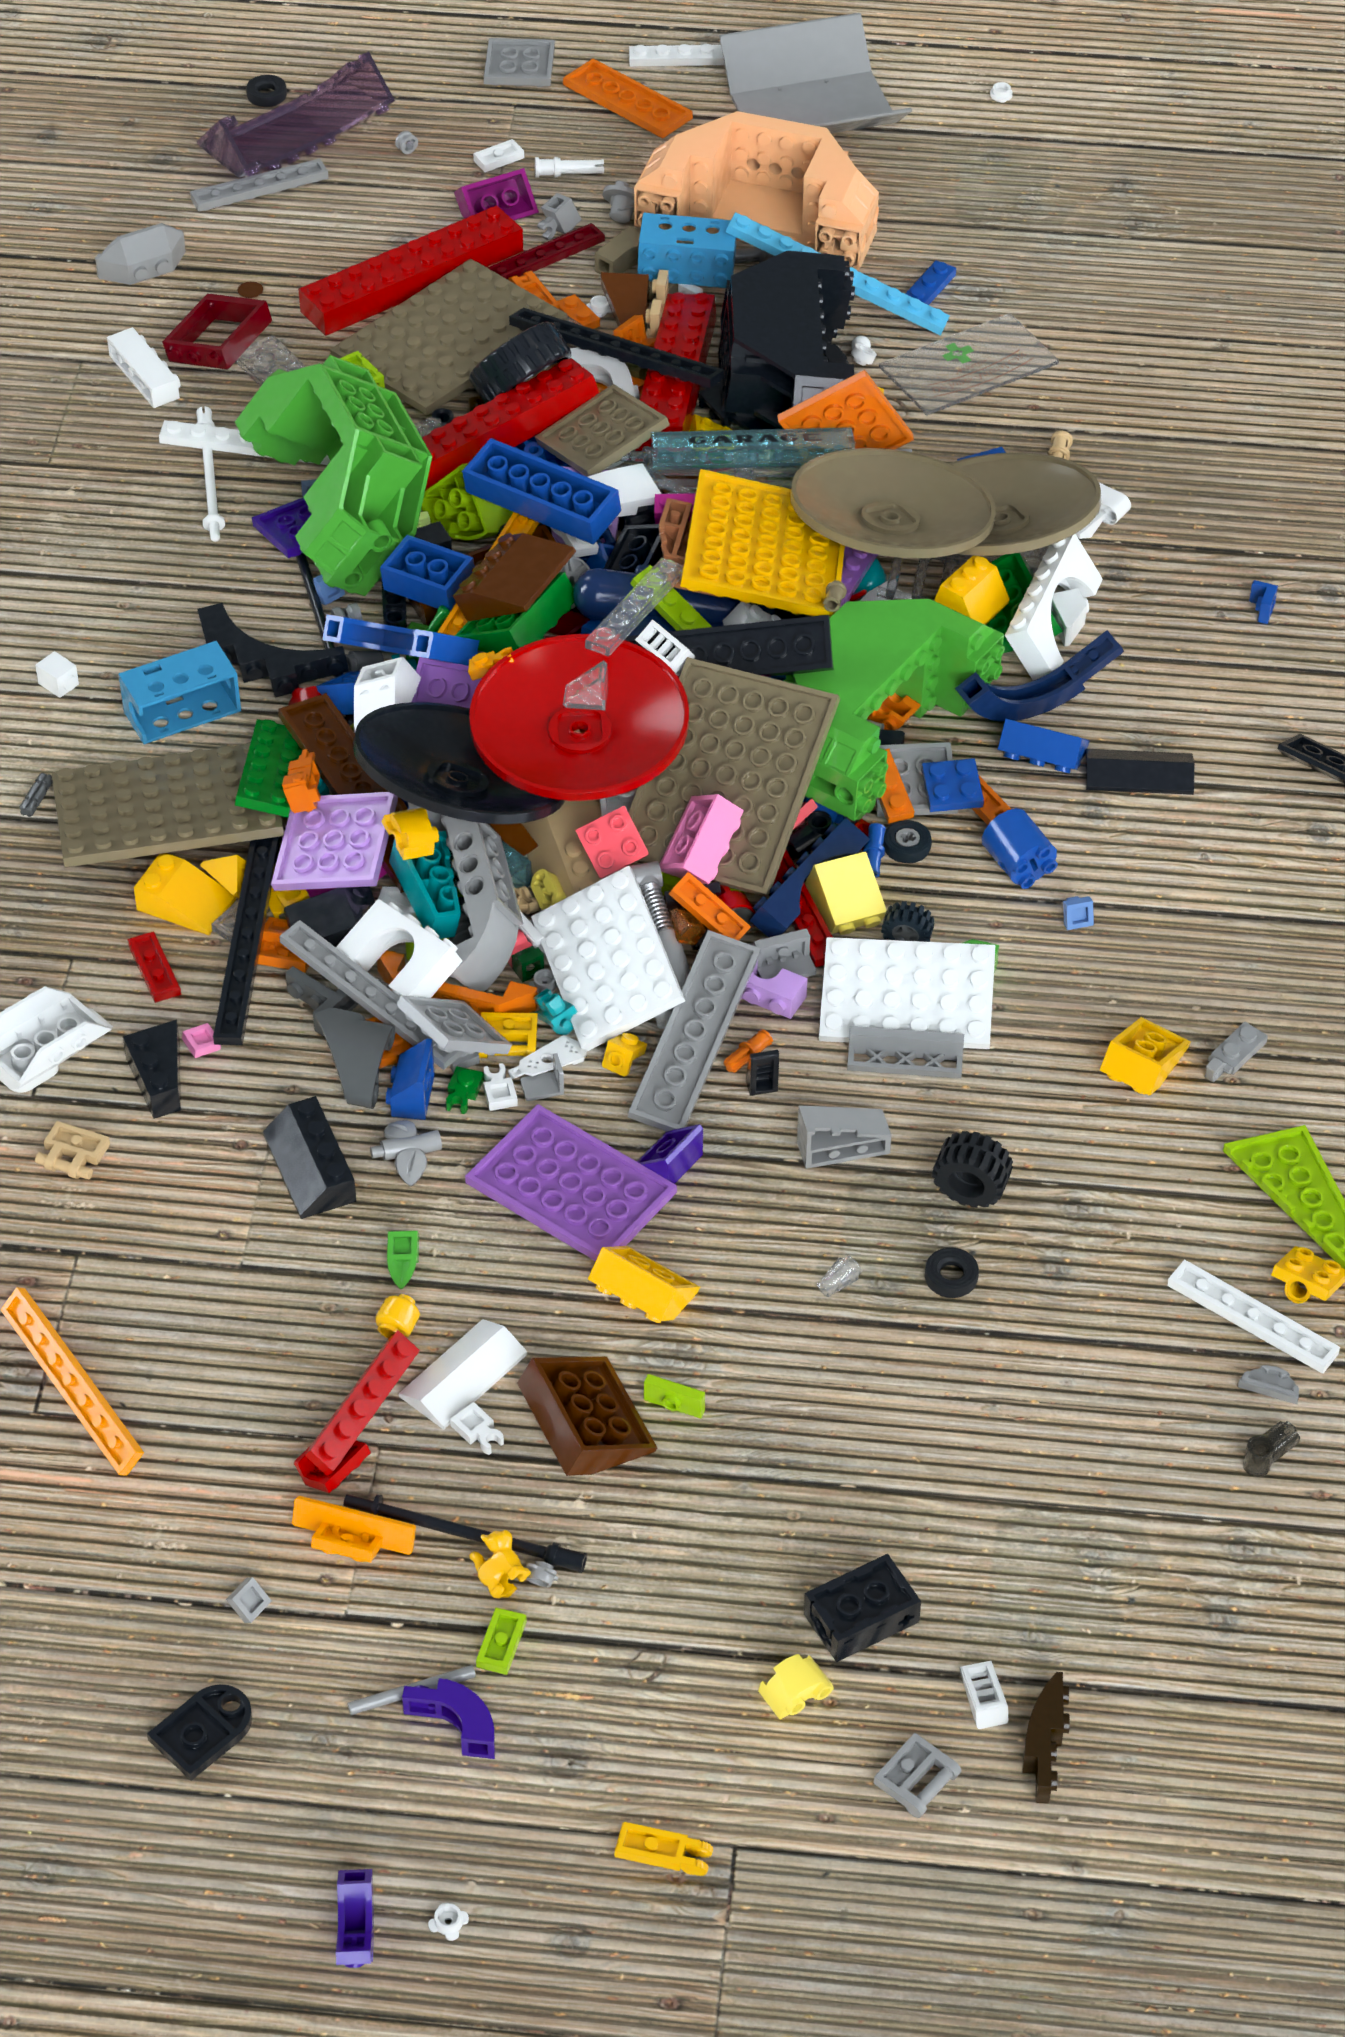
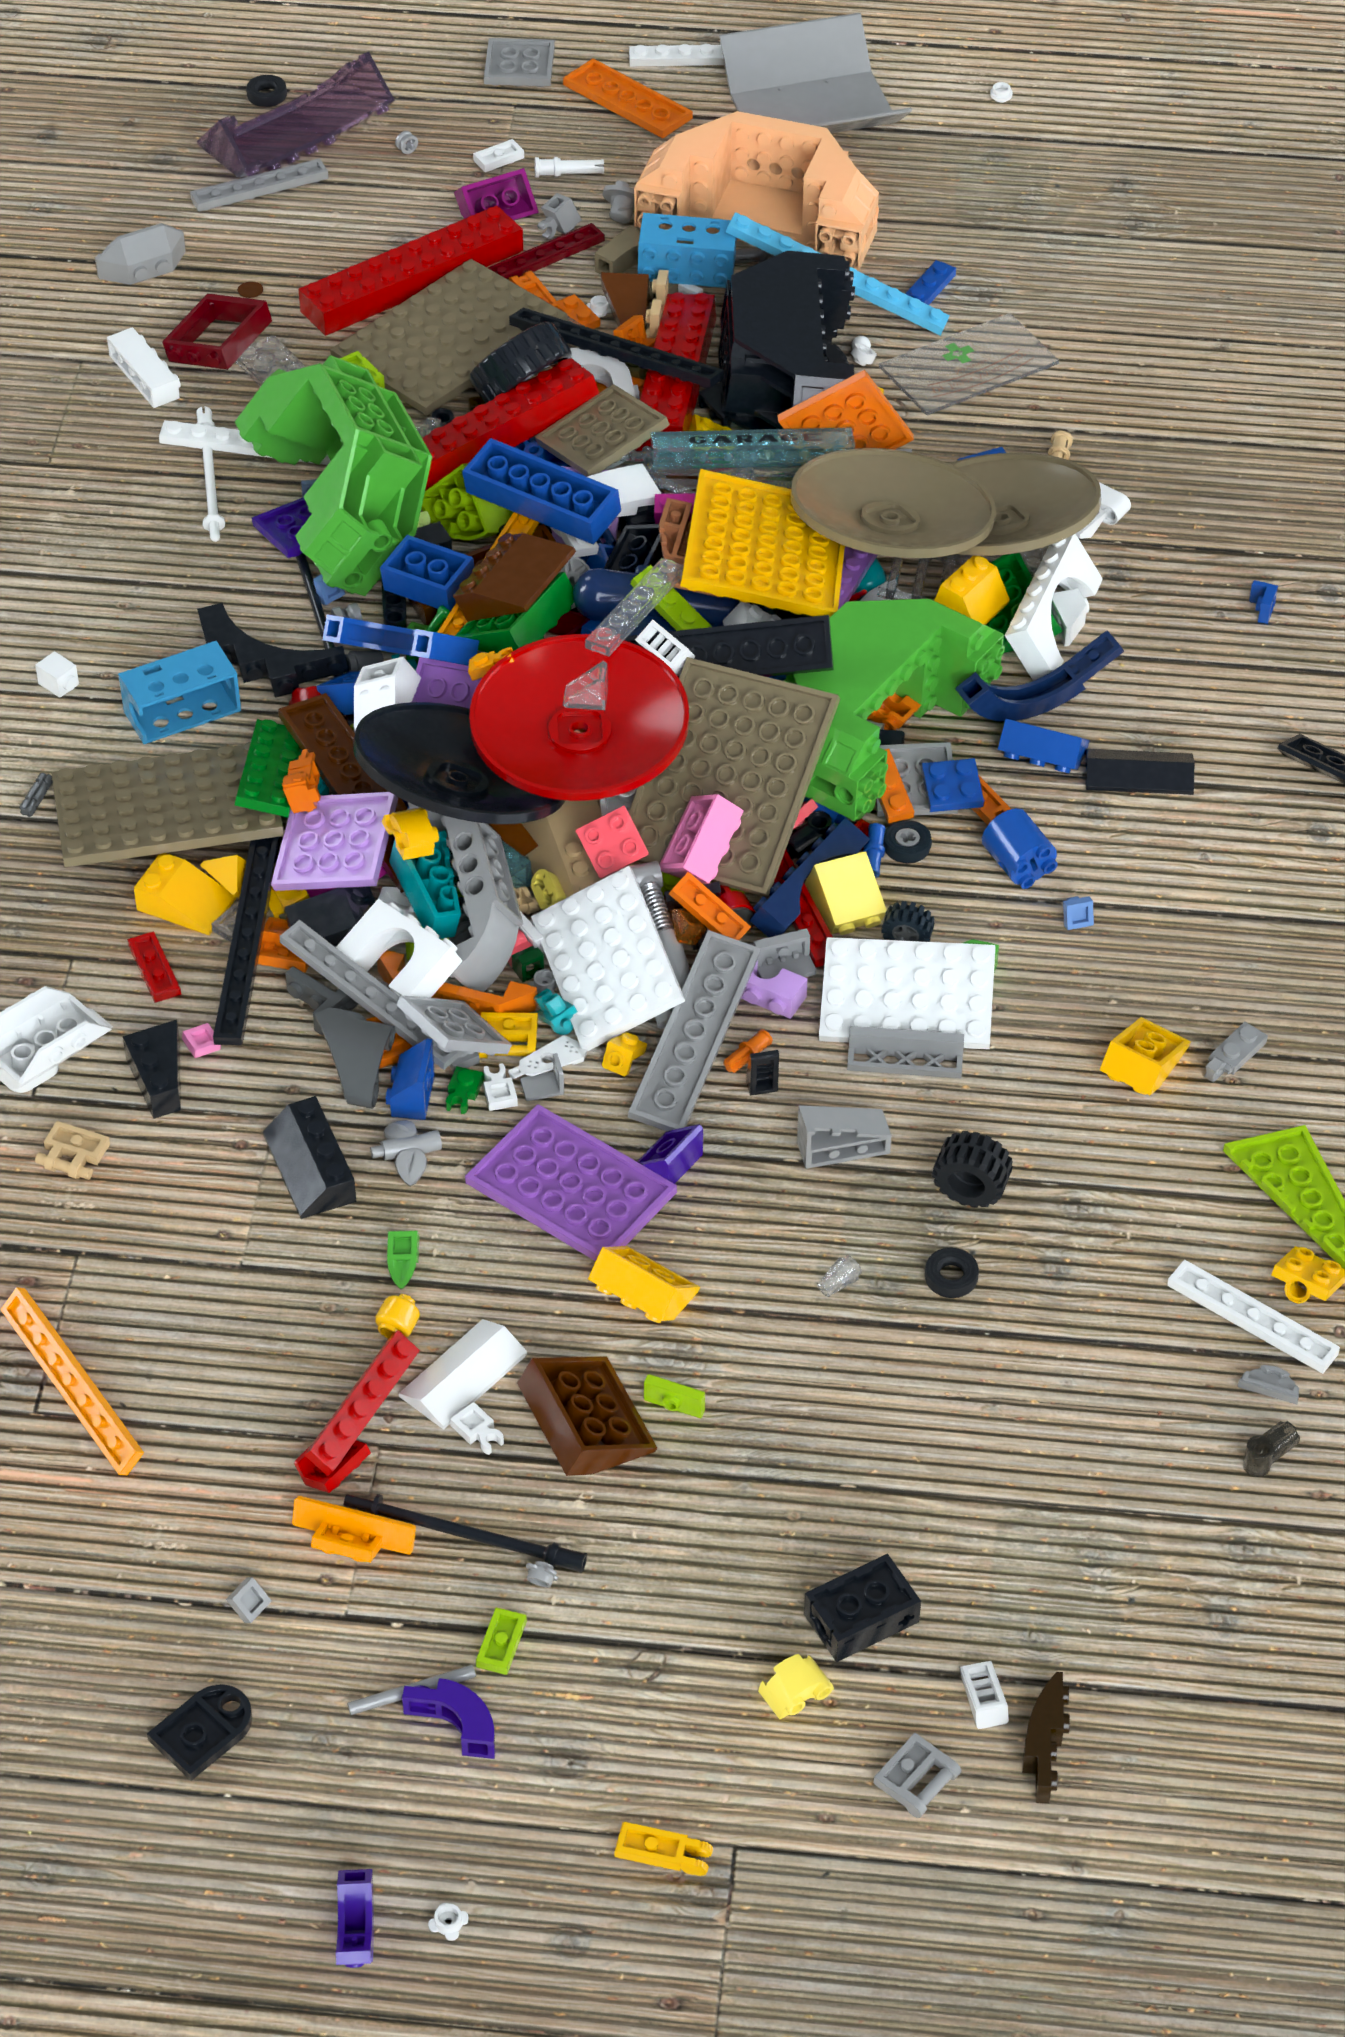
yellow animal [469,1530,531,1599] -> none
dark tan pin [823,581,847,612] -> none

